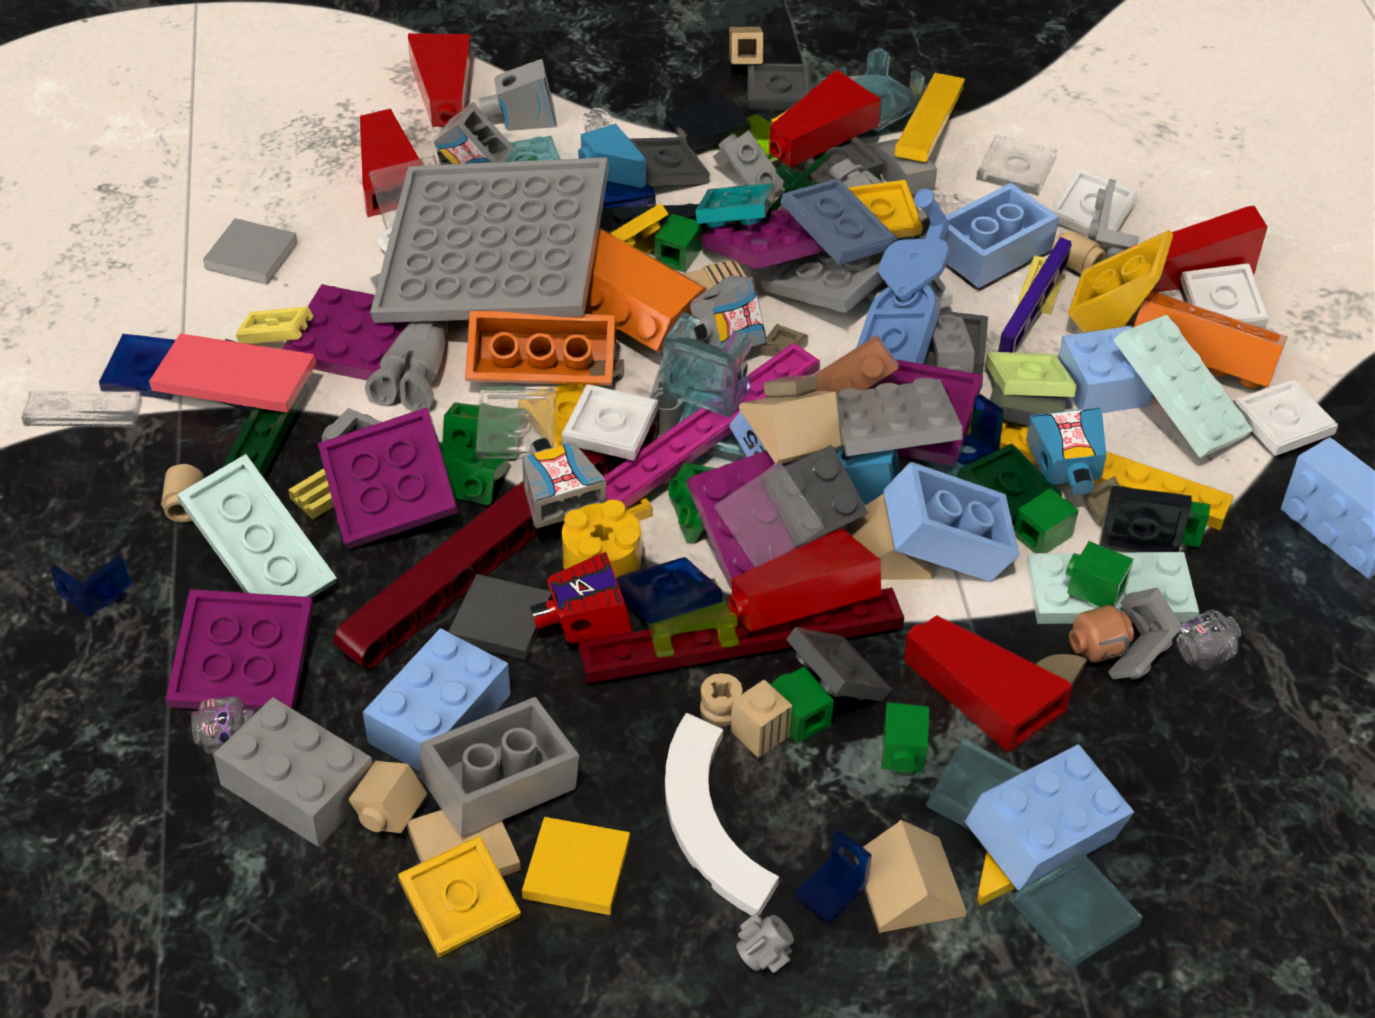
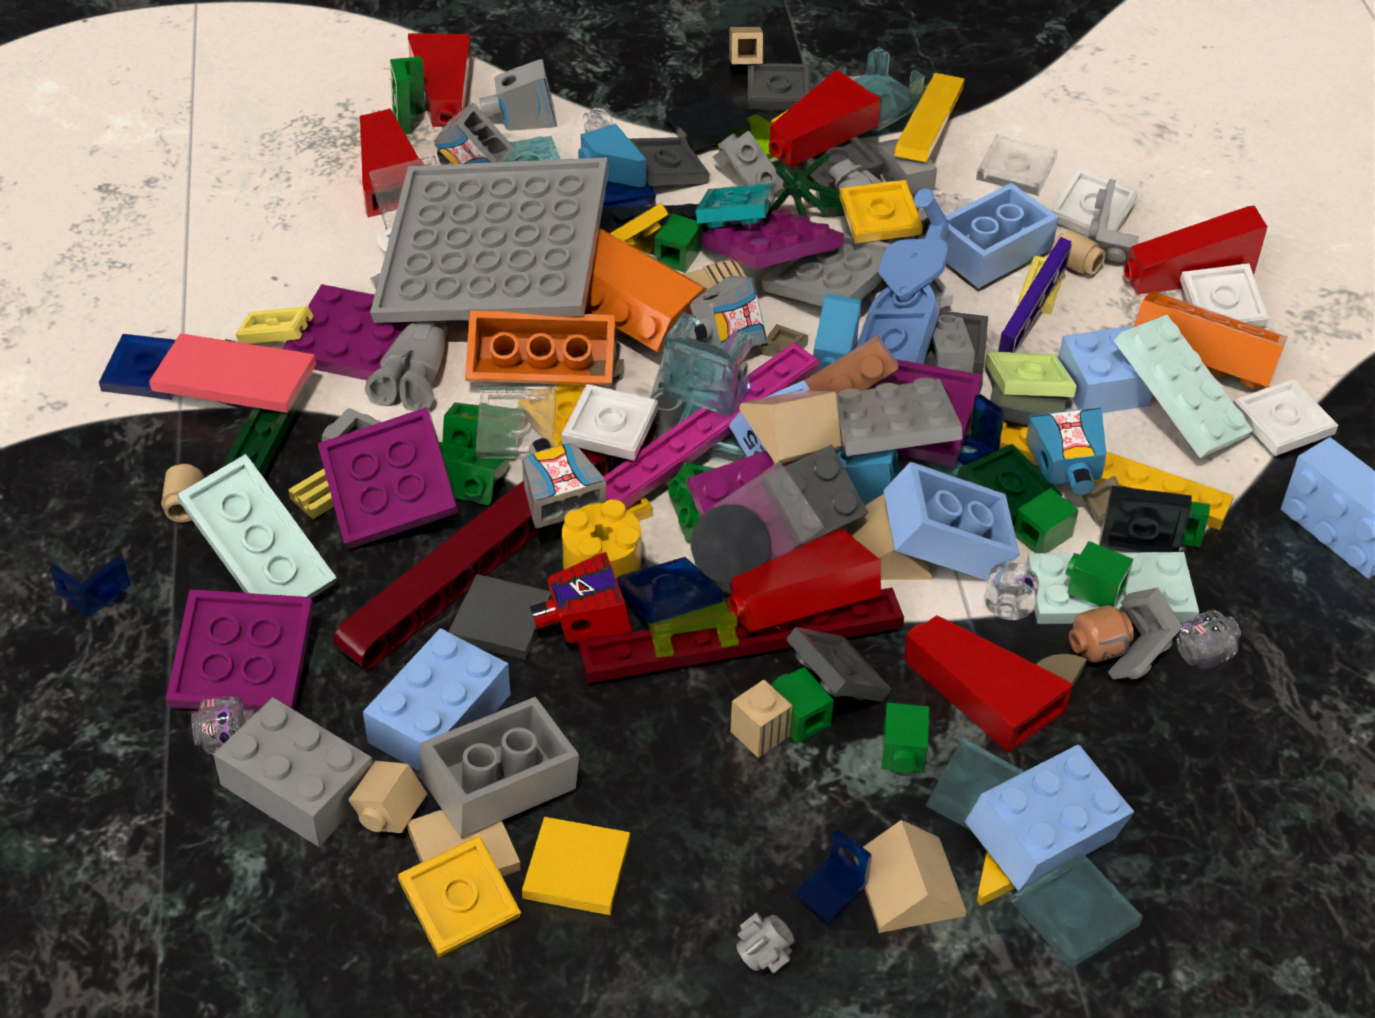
clear tile [21,391,142,427] -> none
light grey tile [203,218,298,284] -> none
white tile [665,713,779,916] -> none
tan wheel [700,673,743,727] -> none
dark tan tile [764,375,818,397] -> none
sand blue tile [780,178,898,265] -> none
yellow slope [1068,230,1173,333] -> none
none -> green bracket [390,57,425,134]
none -> black tile [691,504,772,584]
none -> dark azure slope [813,293,861,375]
none -> clear head [983,560,1039,620]

